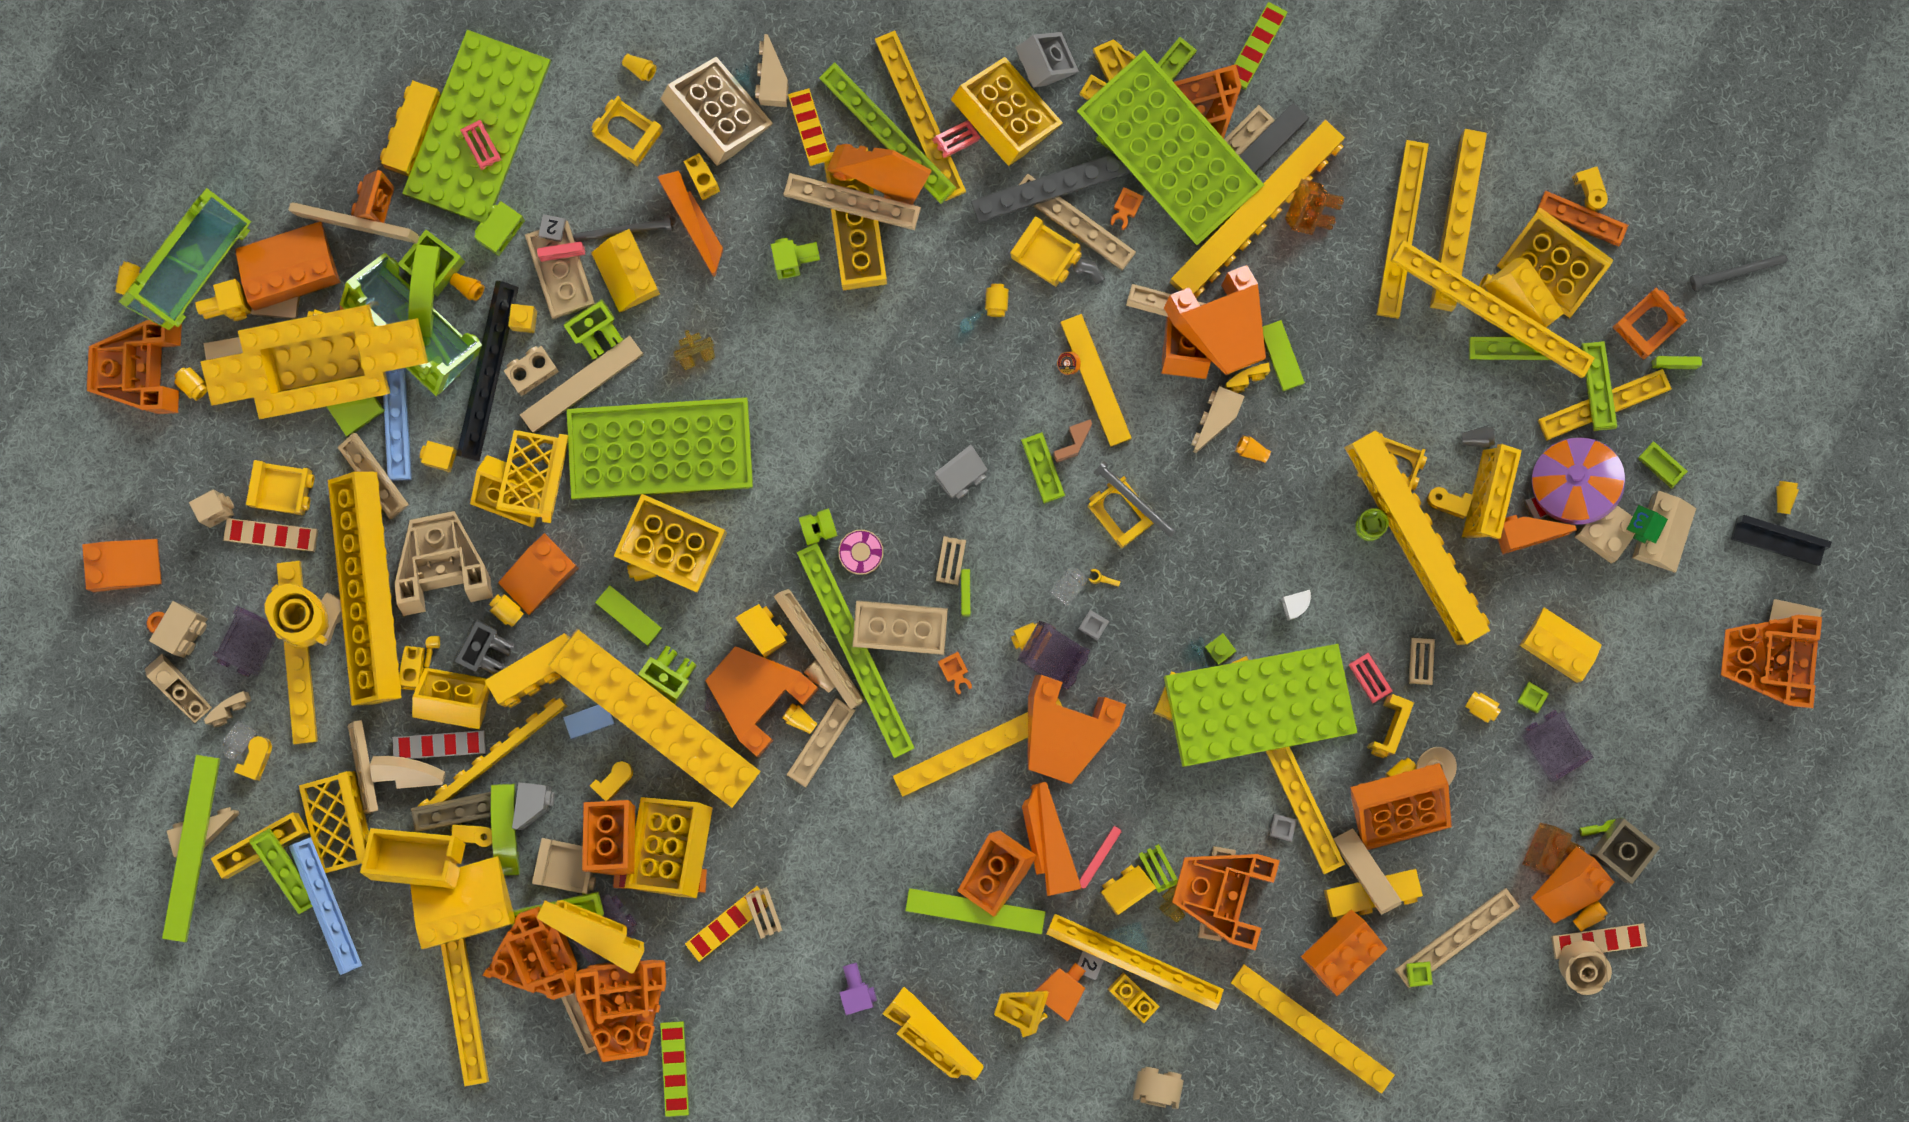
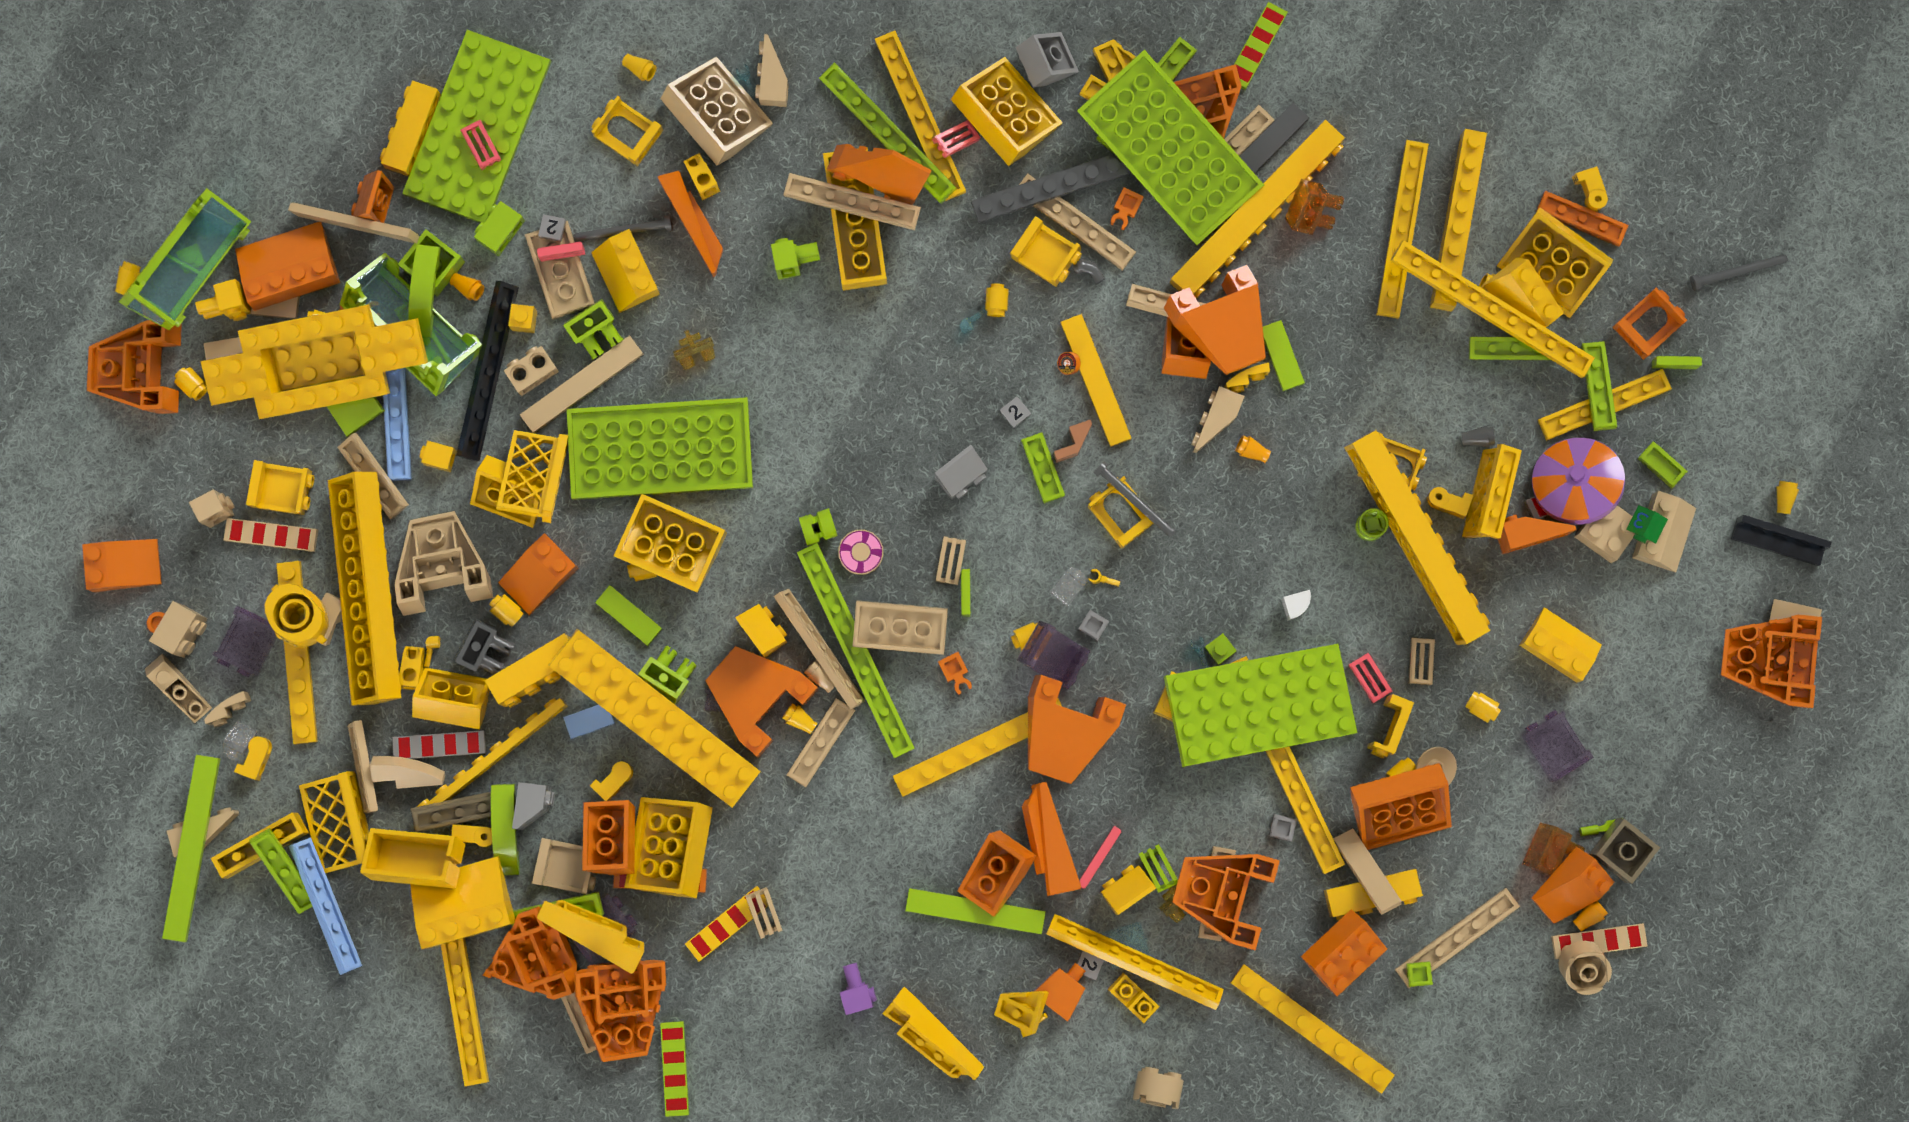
tile [788,88,831,166] -> none
lime tile [1517,682,1549,714] -> none
none -> light grey tile [999,396,1031,429]

